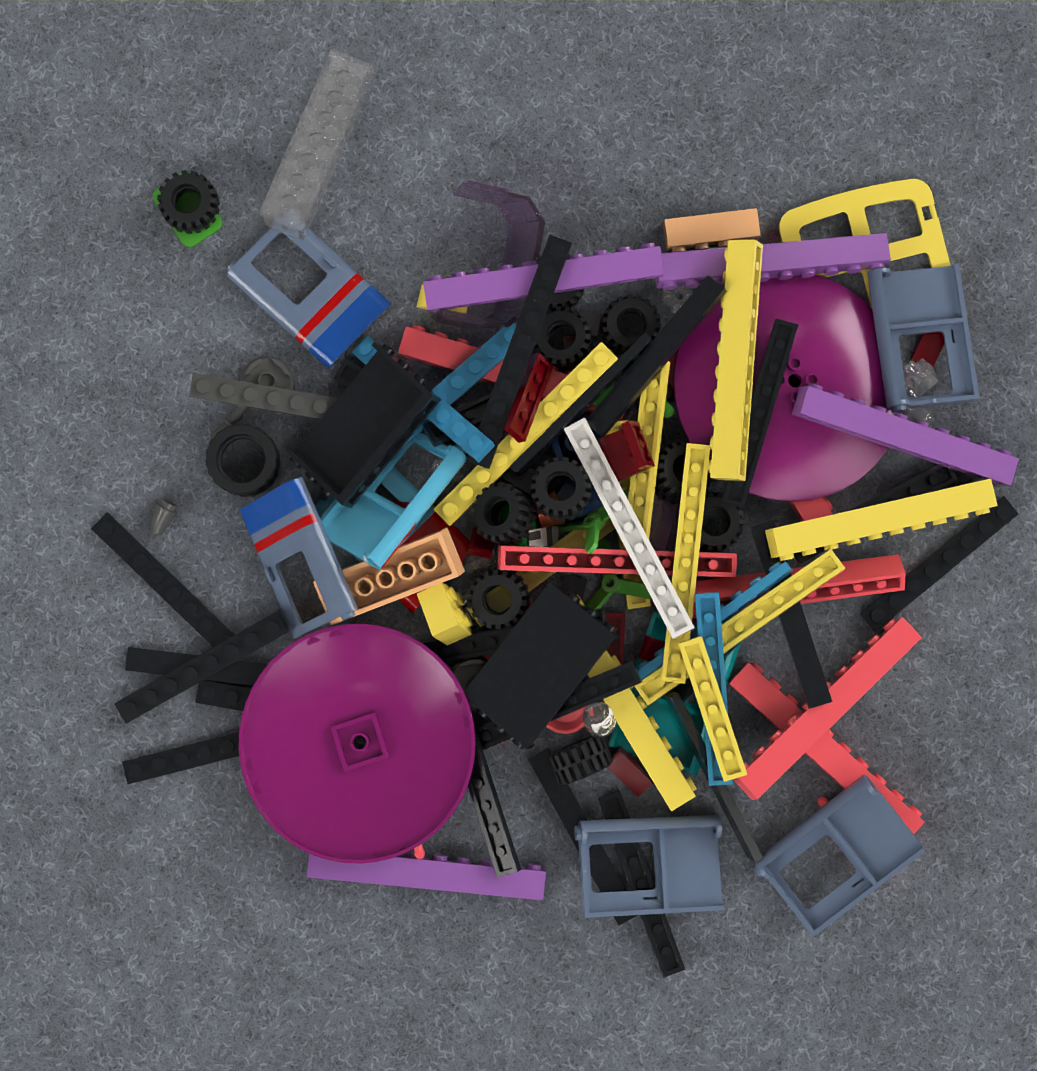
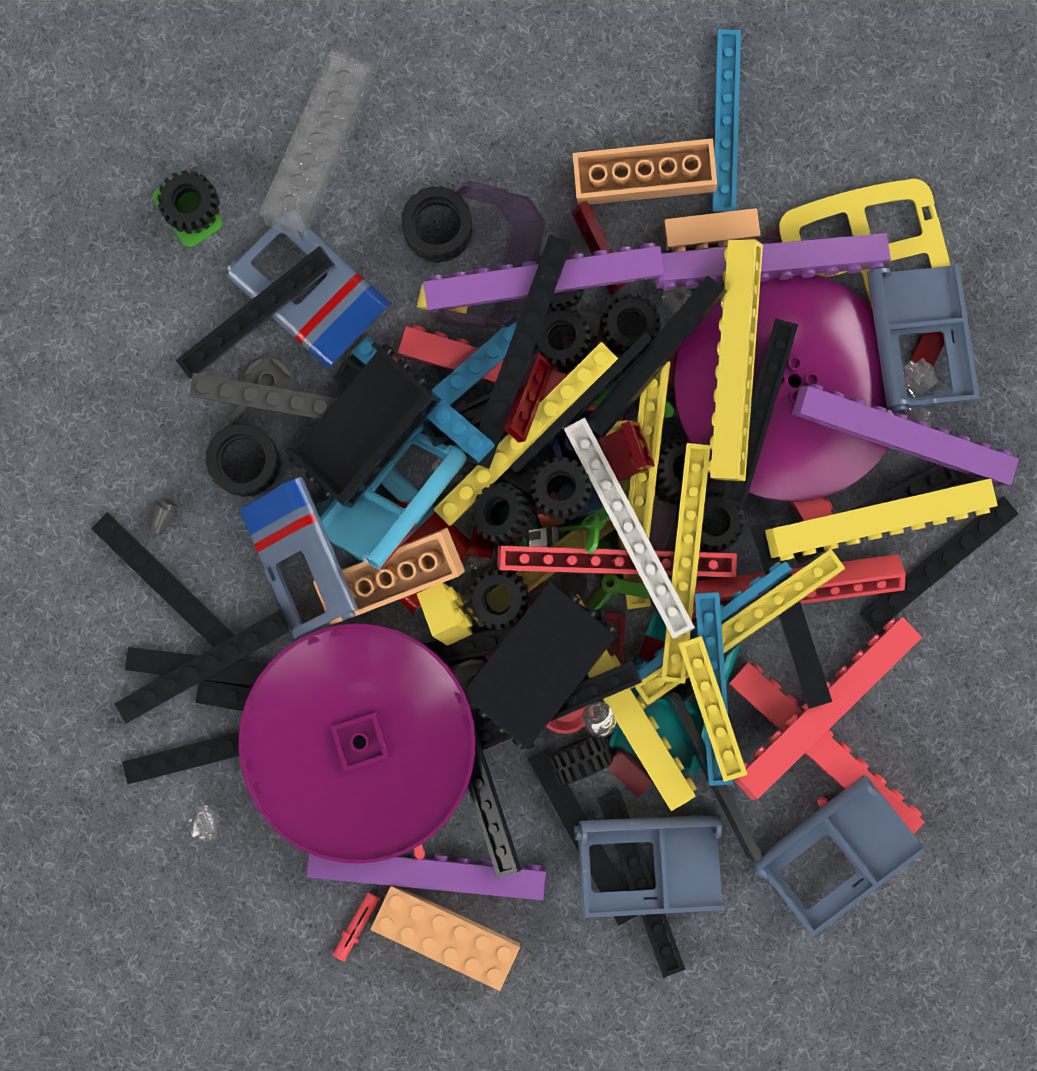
none -> black plate [176,246,335,379]
none -> clear head [189,806,222,843]
none -> coral pin [332,891,380,962]
none -> light nougat brick [370,886,520,991]
none -> black tyre [401,186,473,263]
none -> dark red plate [572,201,626,295]
none -> light nougat brick [573,138,717,205]
none -> dark azure plate [712,29,741,213]

